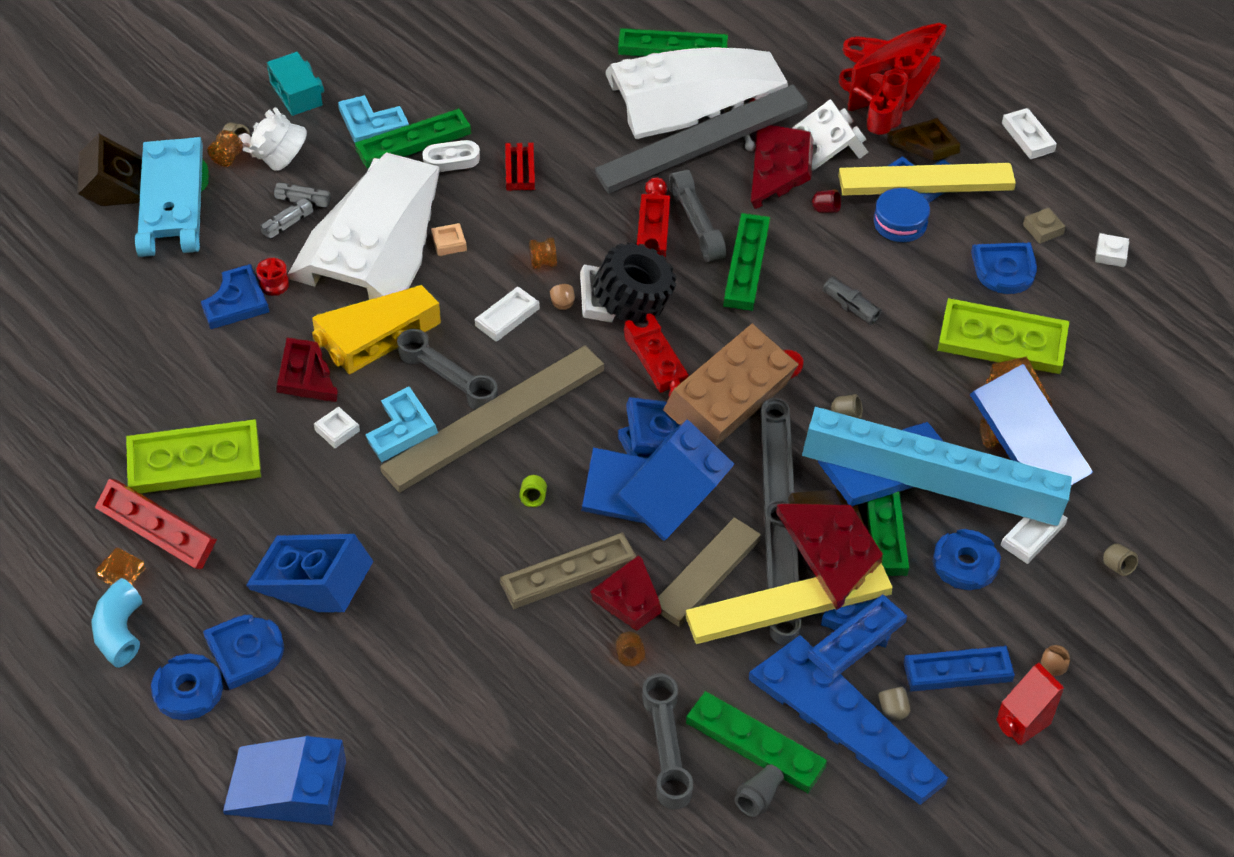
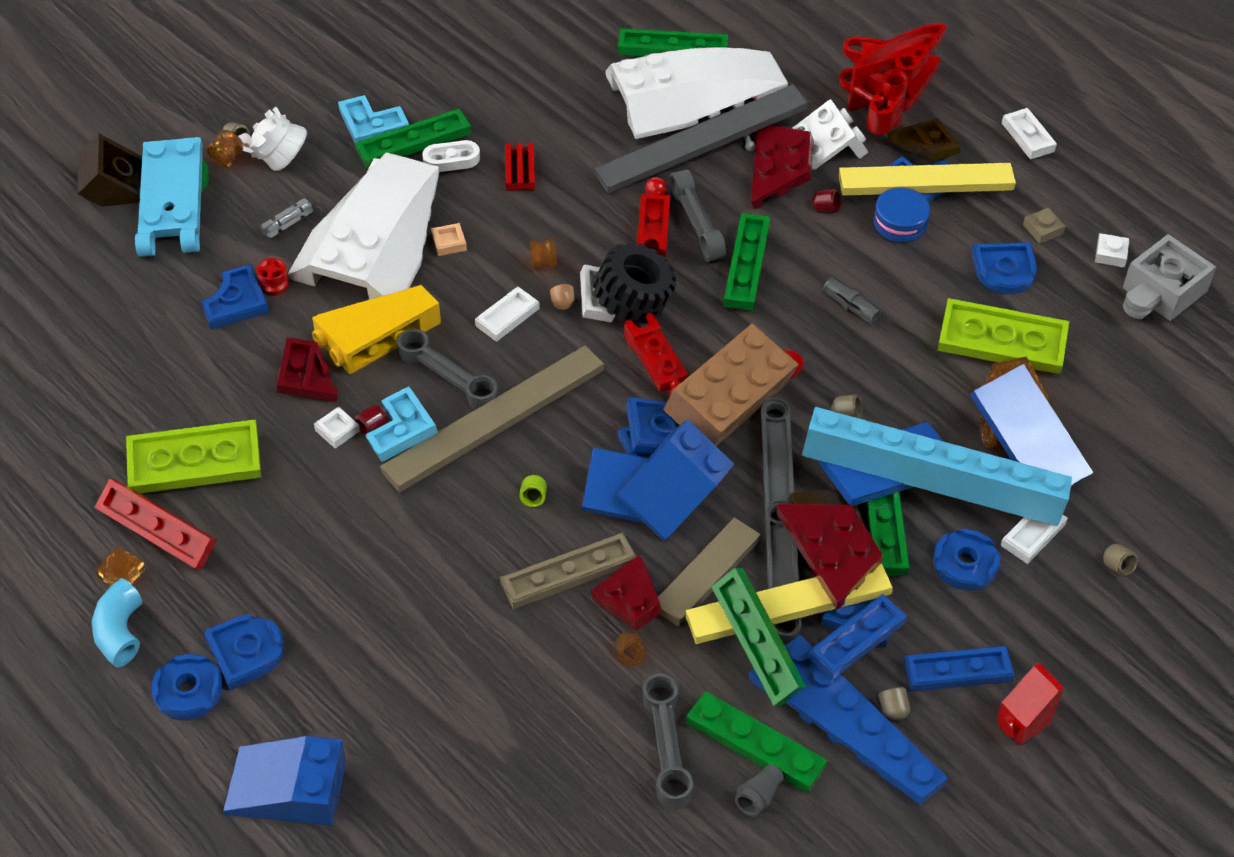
blue slope [246,534,374,612] -> none
teal brick [267,52,324,116] -> none
dark grey axle [274,182,331,208] -> none
medium nougat hinge [1041,645,1070,676] -> none
none -> dark red piece [355,405,388,436]
none -> green plate [711,568,806,706]
none -> light grey brick [1123,234,1216,321]

